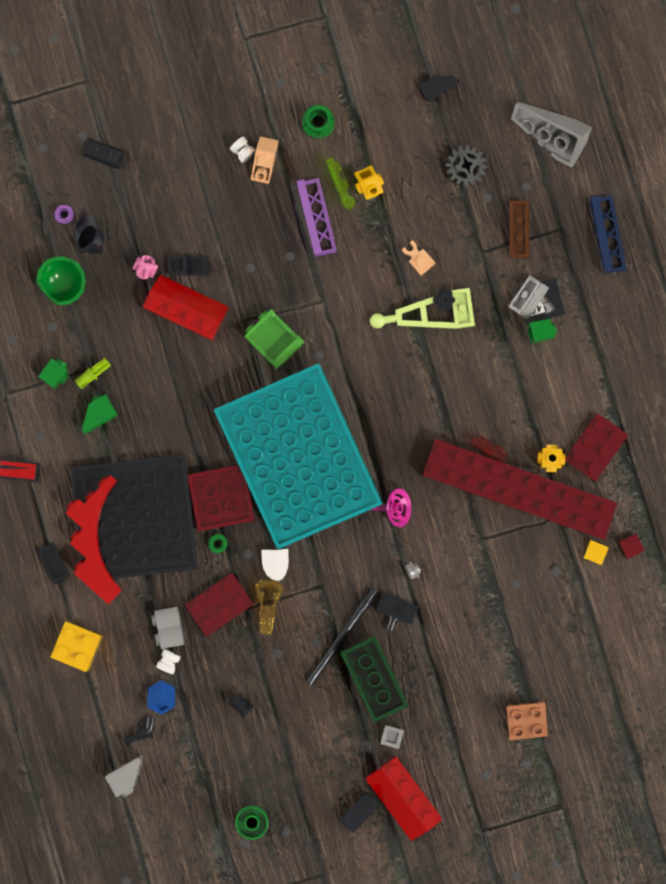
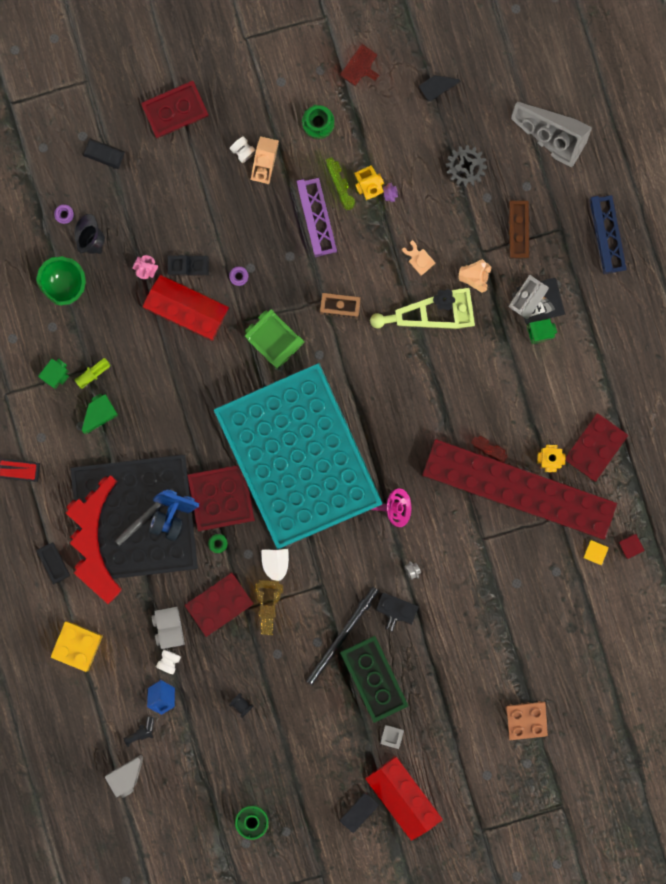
none -> dark grey bar [115,488,175,546]
none -> dark red plate [141,81,209,139]
none -> plate [149,490,199,541]
none -> medium lavender plate [229,267,248,286]
none -> medium nougat brick [320,293,361,319]
none -> clear red plate [340,44,380,87]
none -> medium lavender plate [383,183,398,202]
none -> light nougat rock [459,259,491,293]

